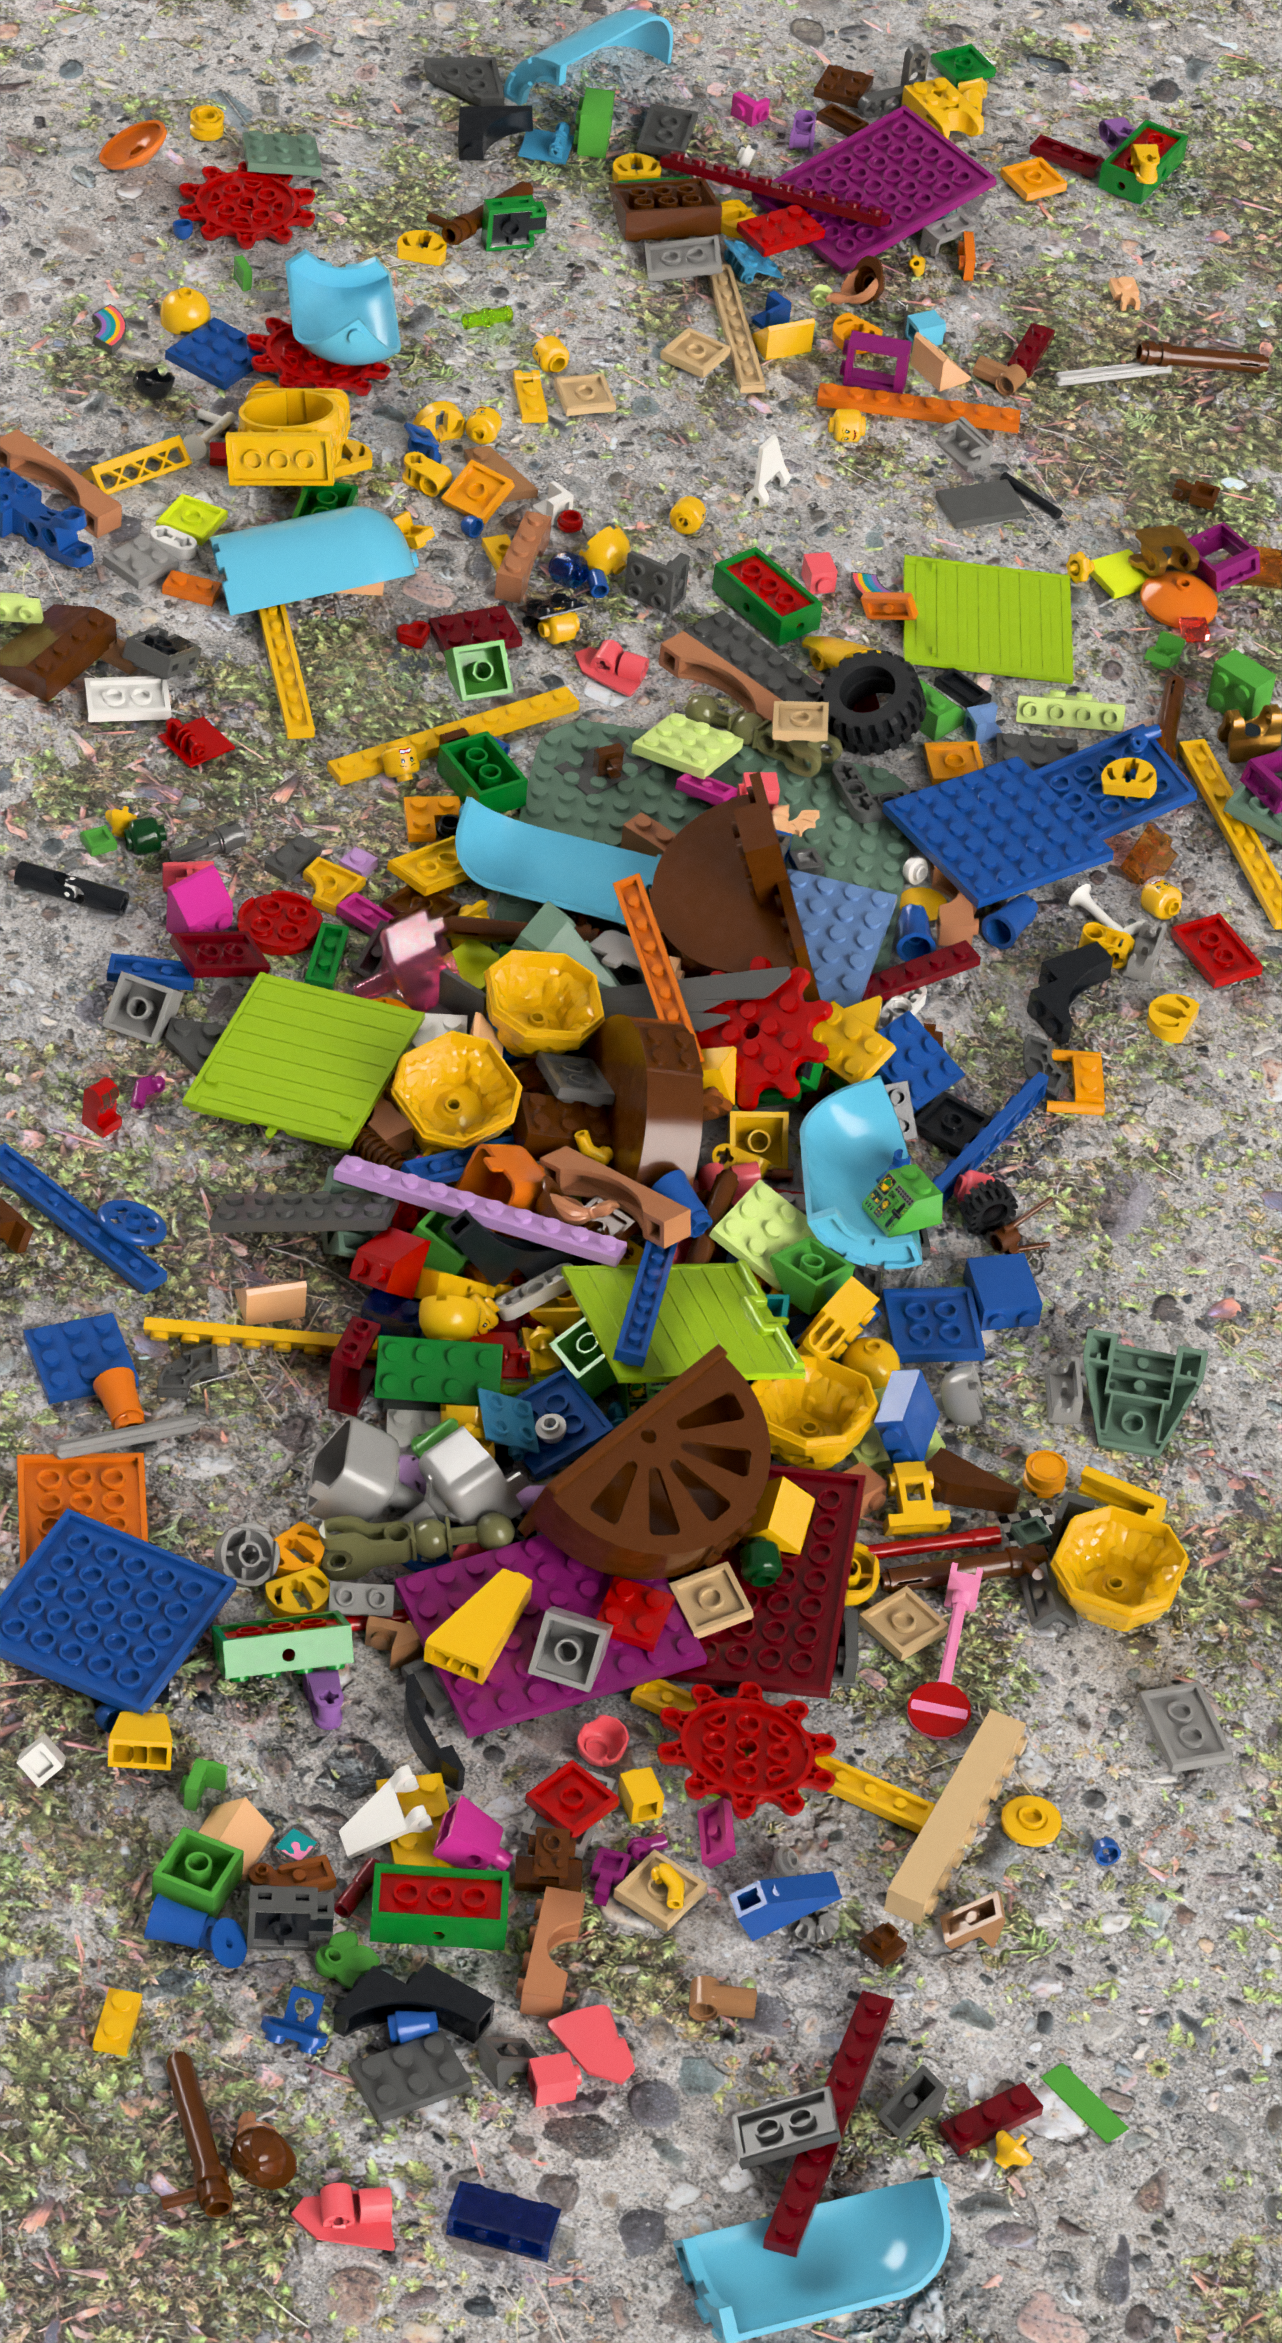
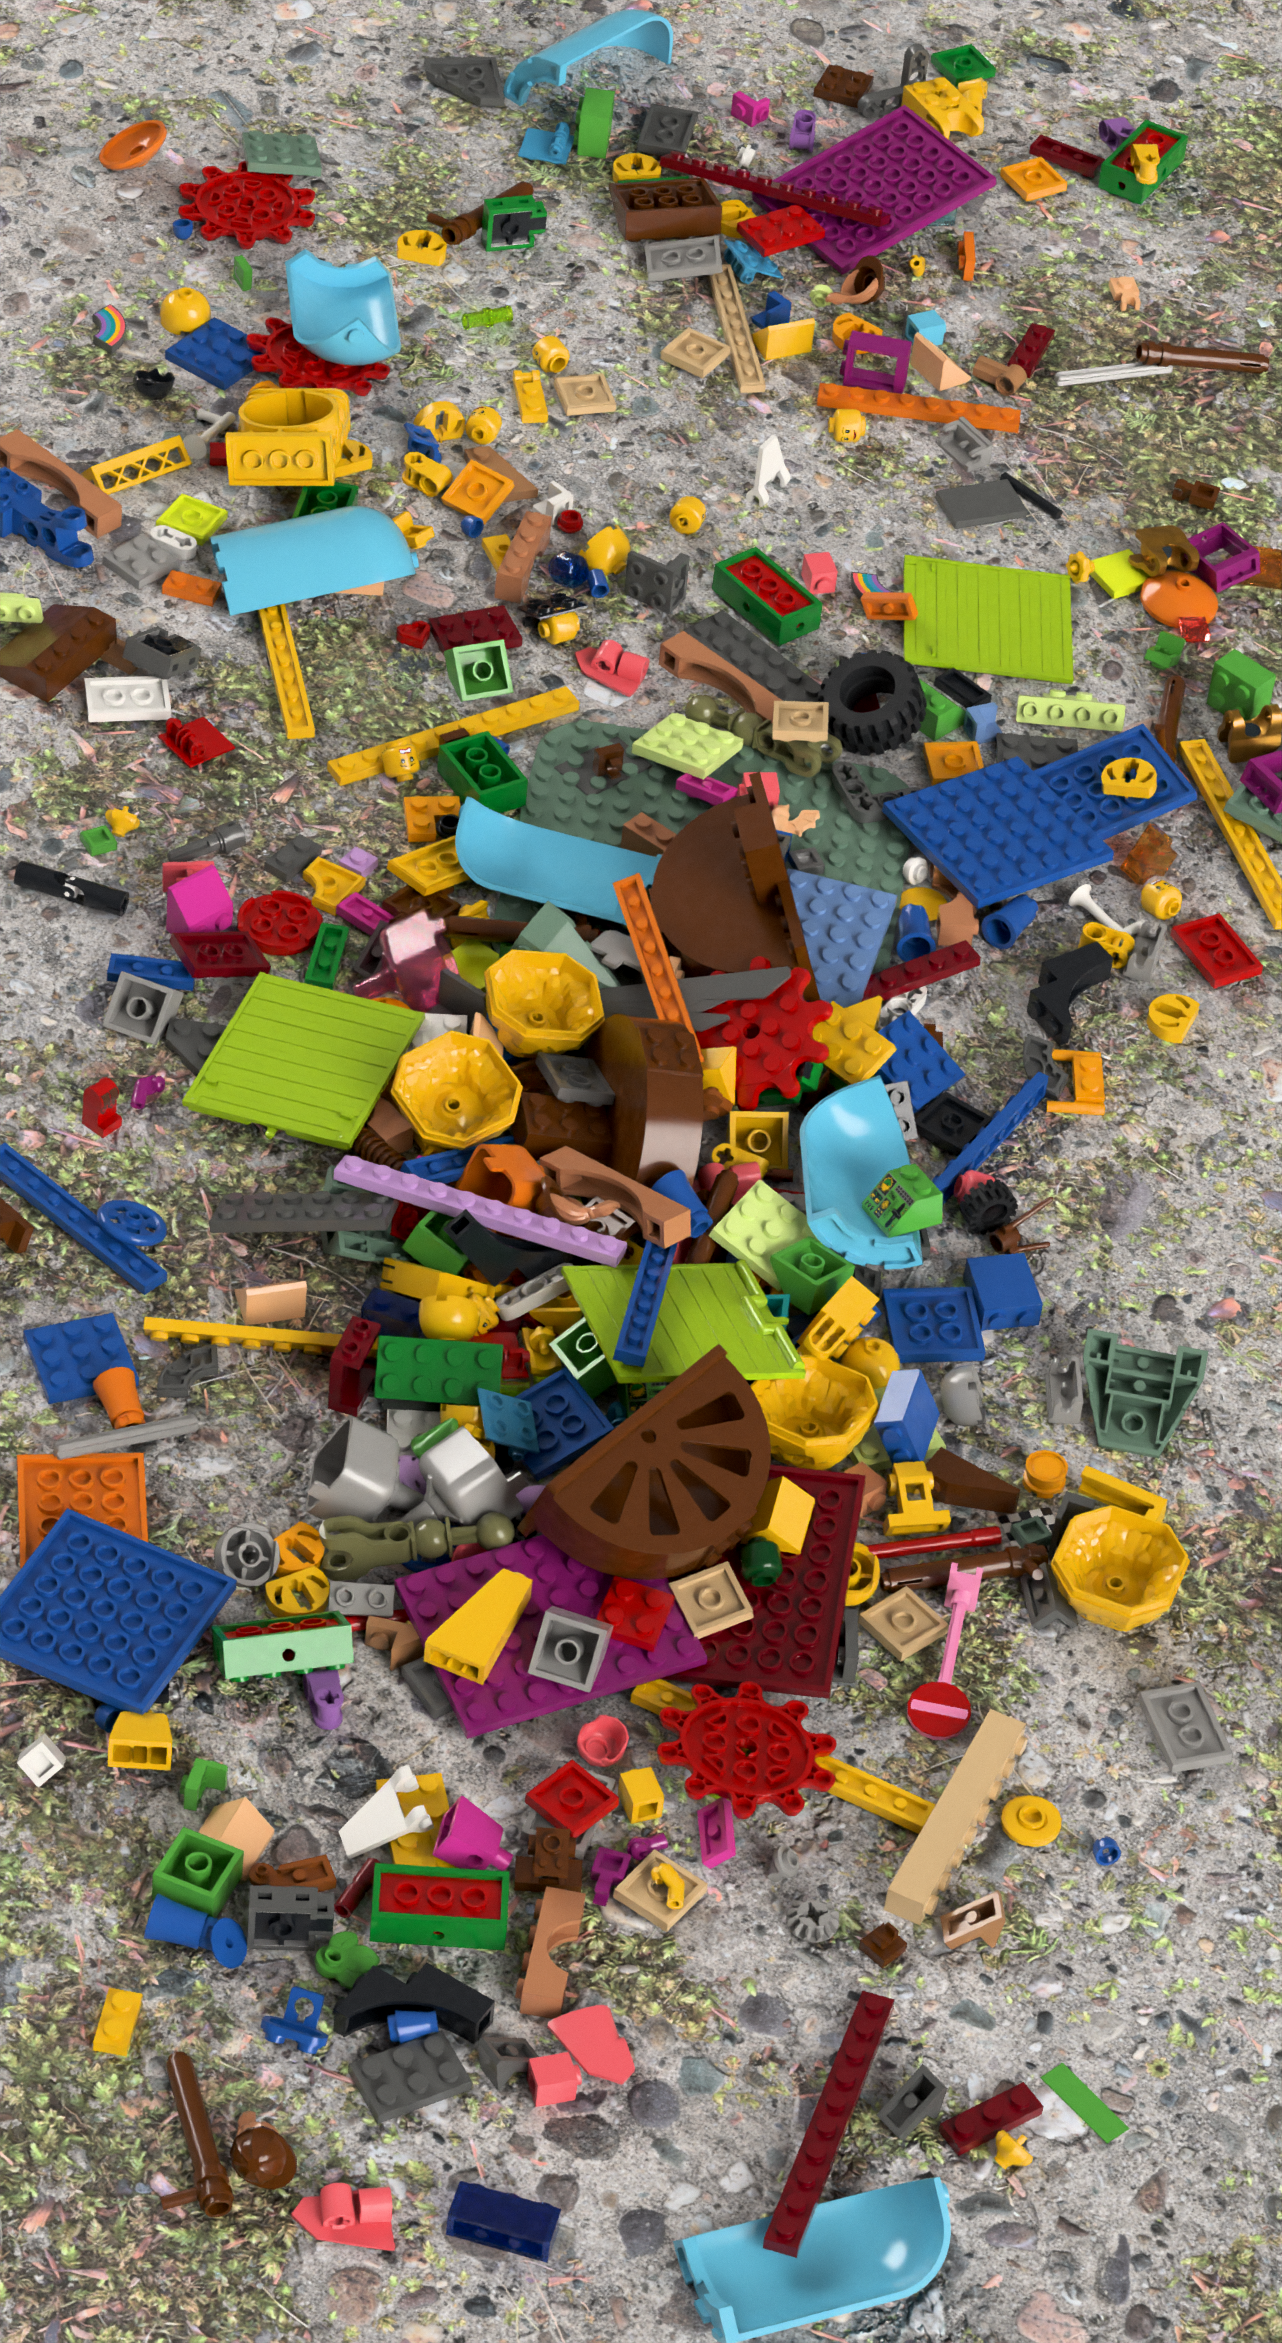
dark green head [124,816,167,856] -> none
yellow wheel [190,105,224,141] -> none
tile [273,1826,320,1863] -> none
red slope [348,1226,431,1299] -> none
black slope [404,1674,465,1791] -> none
black arch [458,105,533,160] -> none
white plate [535,1413,567,1444] -> none
yellow arm [574,1130,613,1165] -> none
medium nougat piece [688,1975,757,2021] -> none
blue slope [729,1871,843,1942] -> none
dark grey tile [731,2086,841,2170] -> none
yellow panel [802,636,881,671] -> none
reddish brown tile [816,103,869,137] -> none
blue hand [876,1149,911,1183] -> none
light grey hinge [919,212,976,256] -> none
blue arm [1128,724,1162,753] -> none

